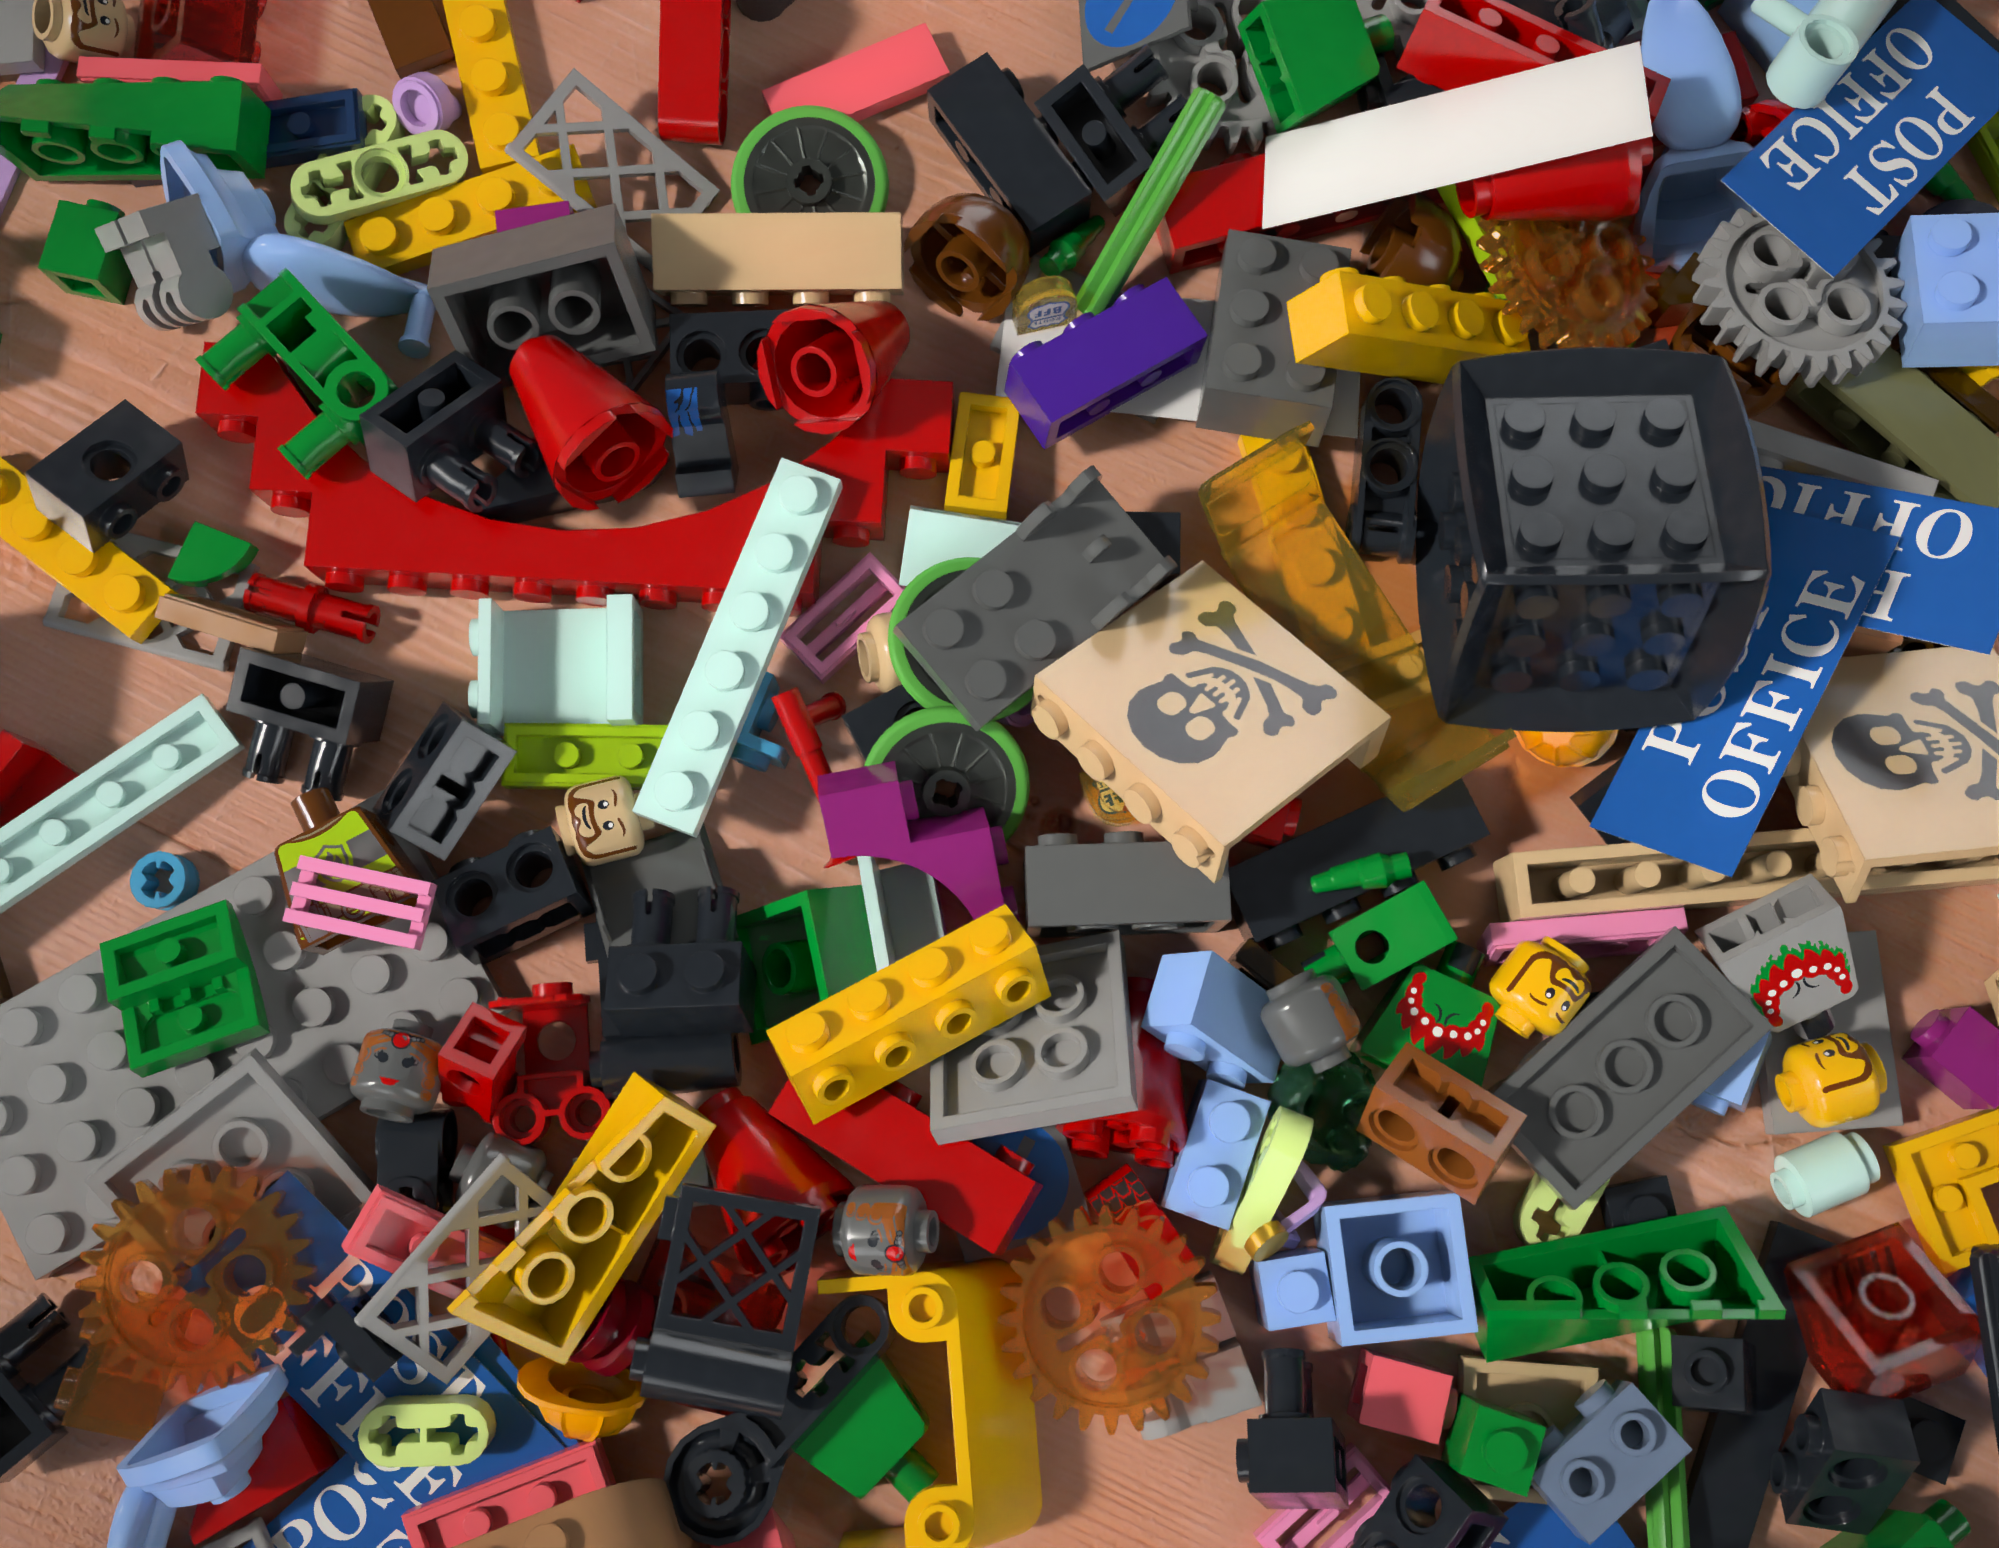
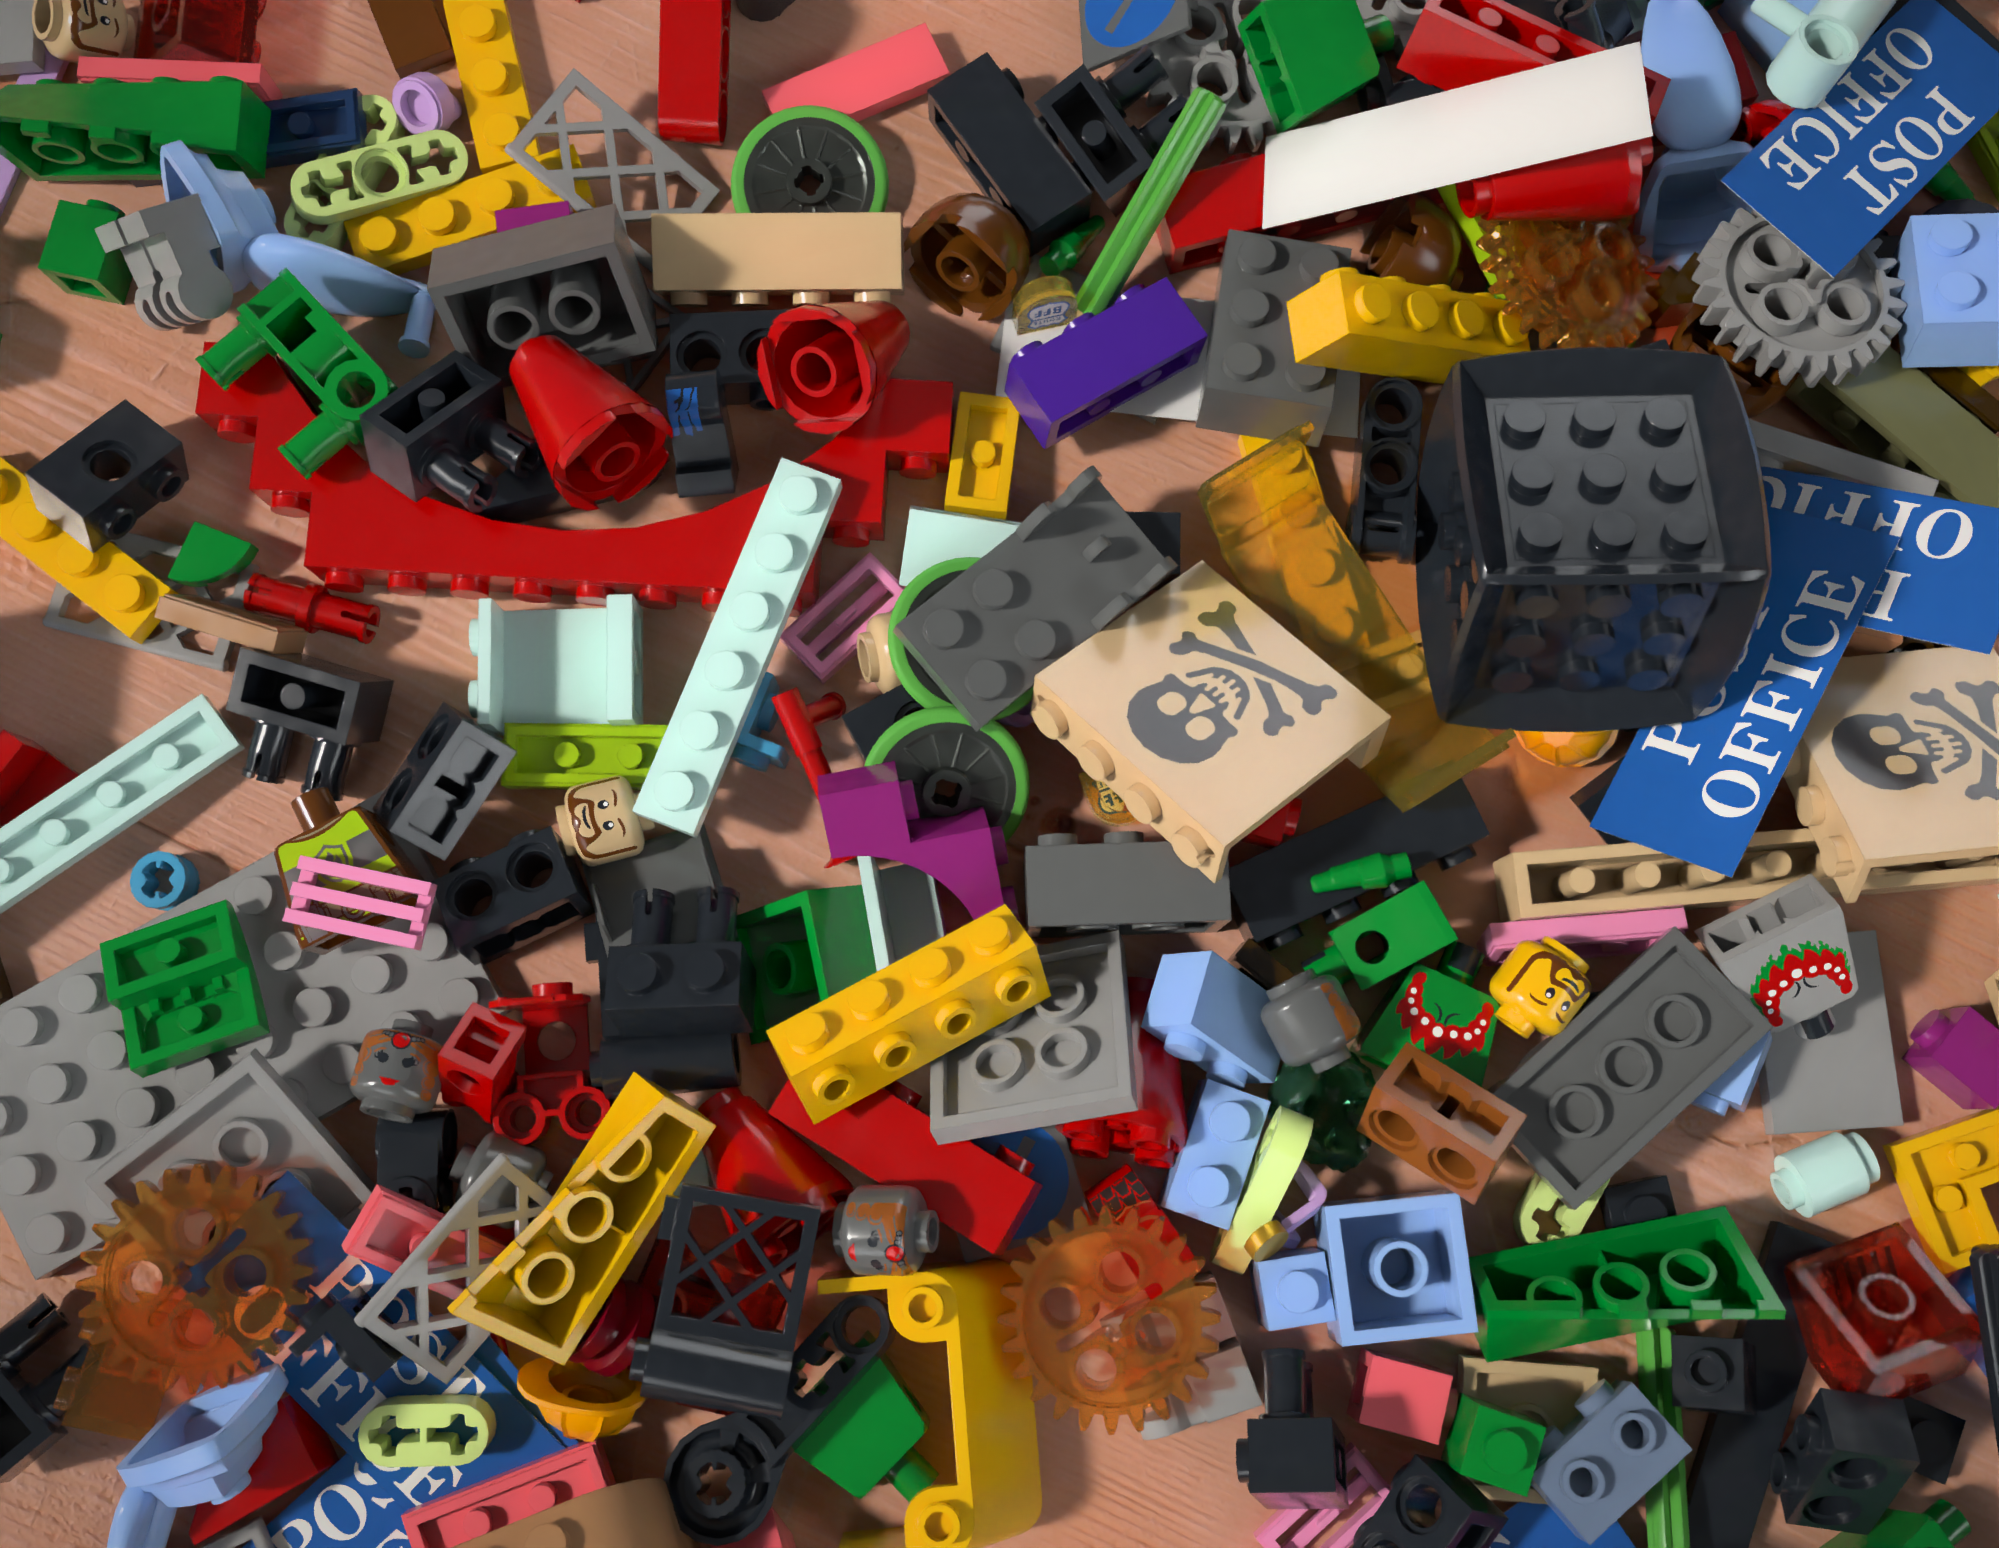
yellow head [1775,1033,1887,1128] -> none

